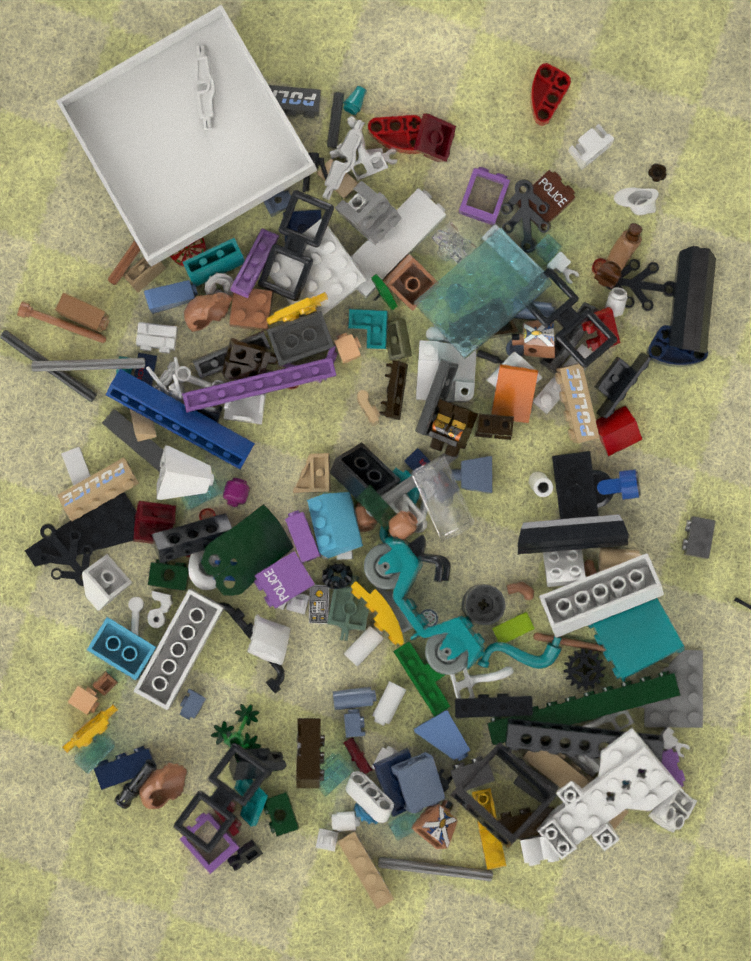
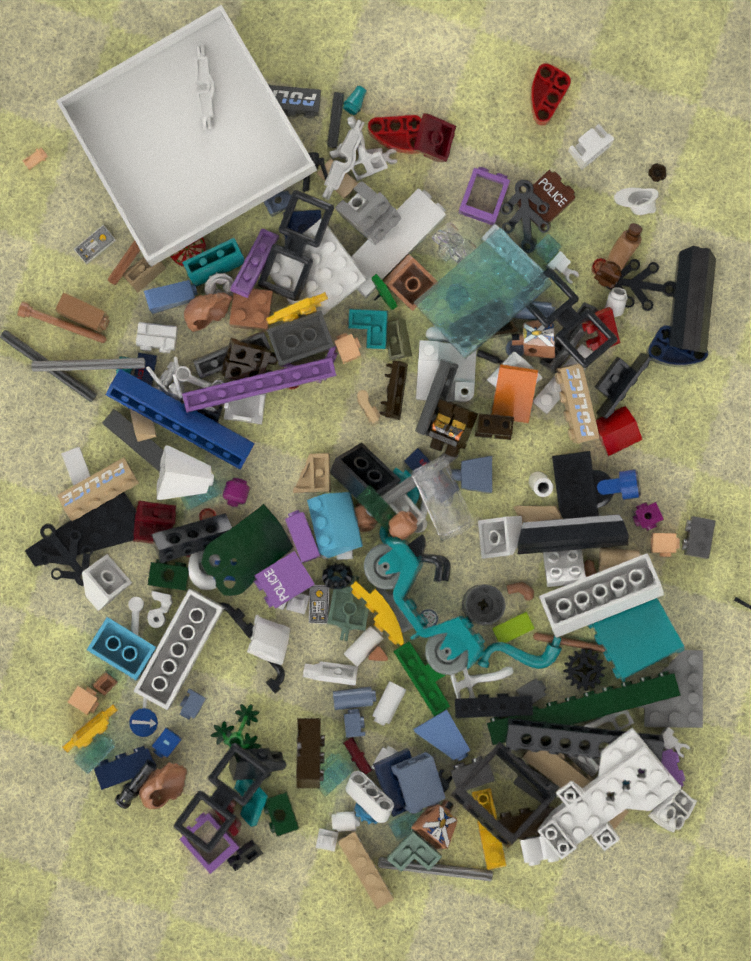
none -> light nougat pin [23,147,48,170]
none -> tile [74,225,116,265]
none -> blue piece [129,697,158,737]
none -> blue brick [152,727,182,758]
none -> white hinge [303,661,358,685]
none -> nougat slope [368,646,388,661]
none -> sand green plate [387,830,442,872]
none -> white slope [478,516,522,559]
none -> tan wing [514,505,563,525]
none -> dark grey brick [516,678,547,703]
none -> magenta brick [632,502,664,531]
none -> light nougat brick [651,533,680,557]

